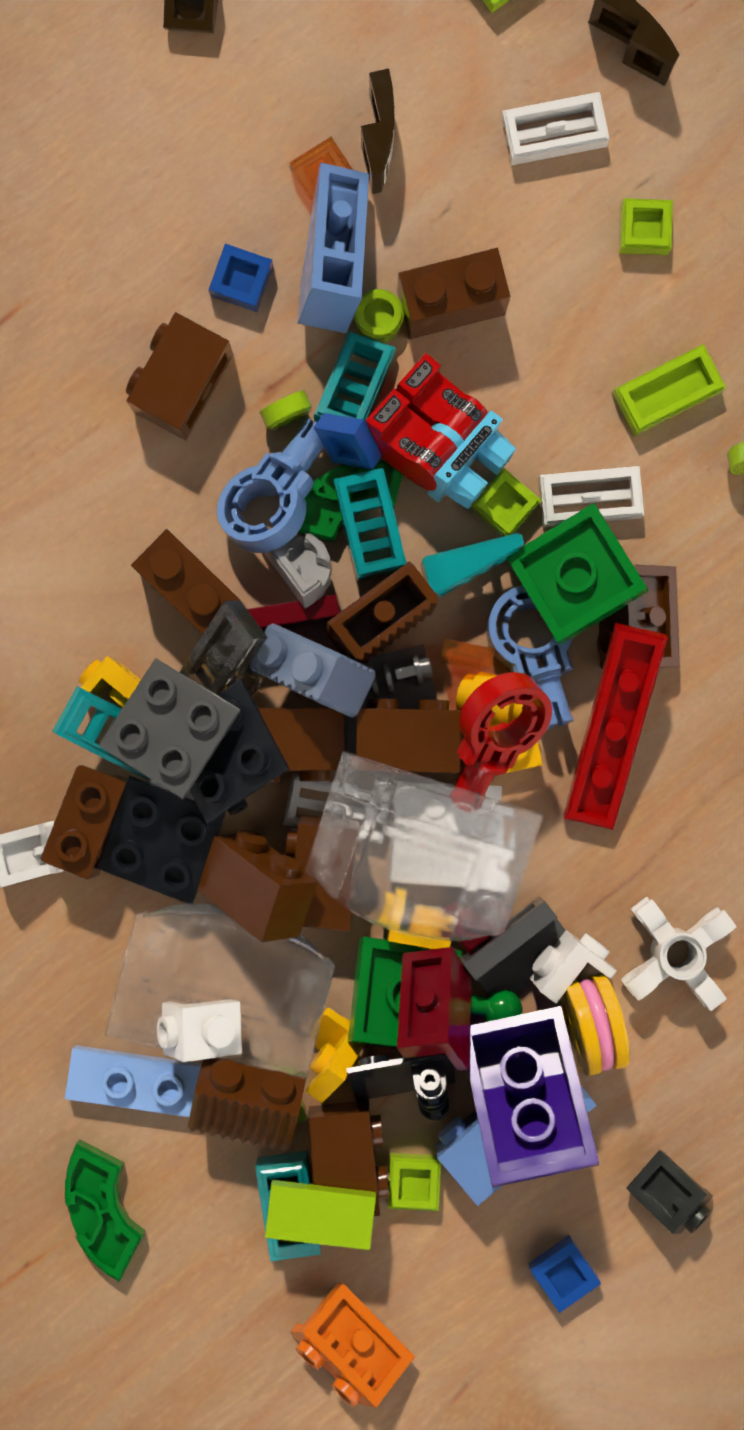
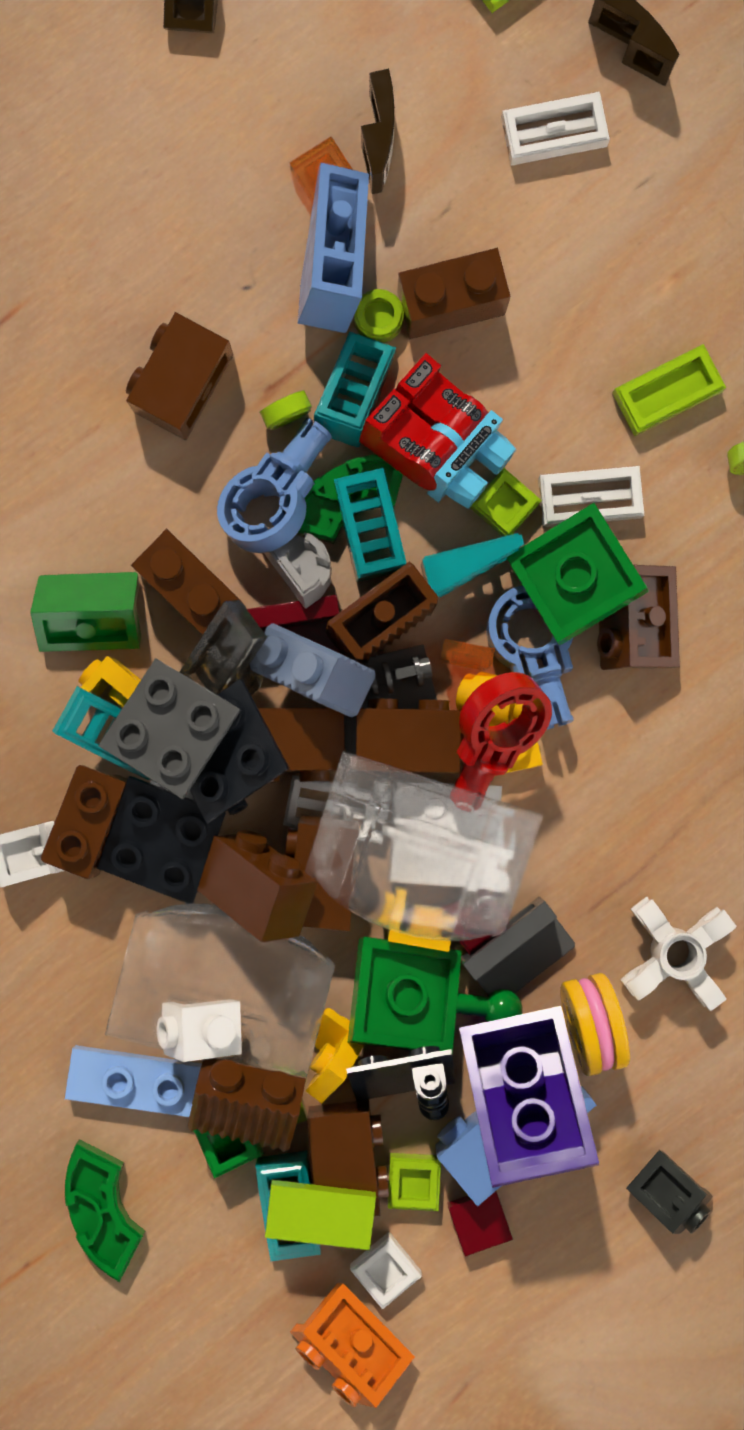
blue tile [208,243,273,312] -> none
blue tile [314,413,382,470] -> none
dark red panel [397,947,471,1071] -> none
blue tile [528,1235,601,1313] -> none
white bracket [530,930,617,1004] -> none
red tile [563,623,668,830] -> none
lime tile [619,198,673,255] -> none
none -> green panel [30,572,141,652]
none -> green slope [194,1129,265,1179]
none -> white tile [350,1232,422,1309]
none -> dark red tile [447,1191,513,1257]

